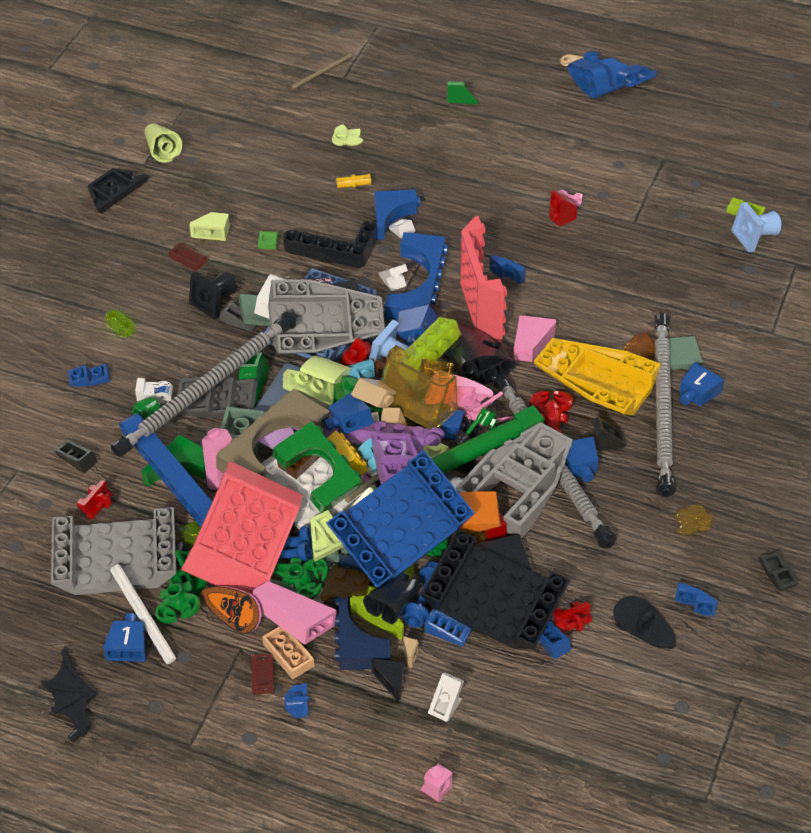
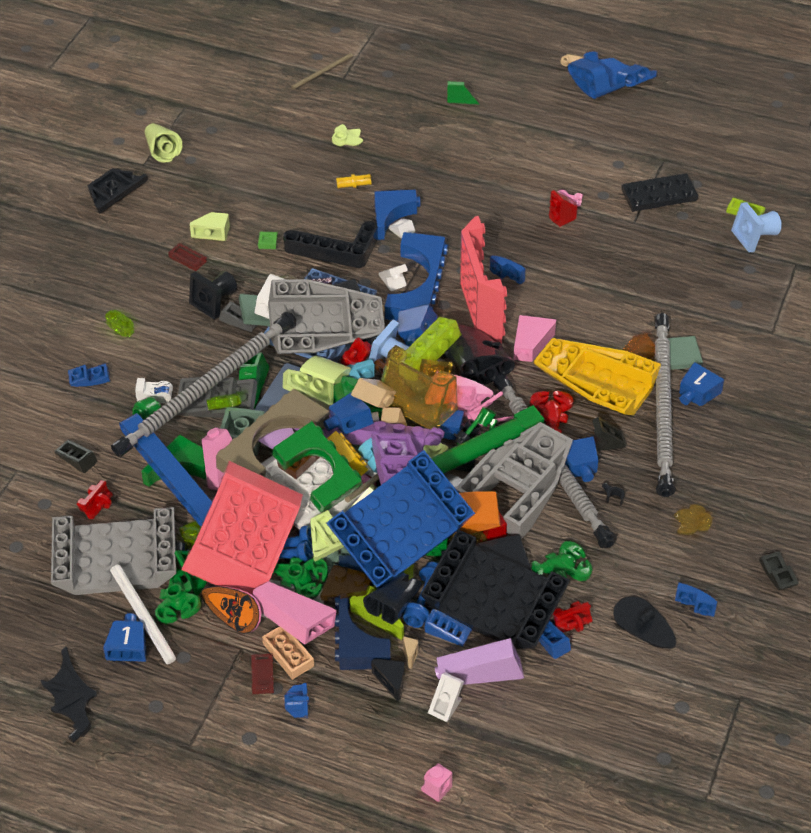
none -> clear neon green beam [206,394,242,410]
none -> lavender slope [435,638,524,685]
none -> green animal [531,541,592,581]
none -> black piece [602,482,625,506]
none -> black piece [621,173,698,212]

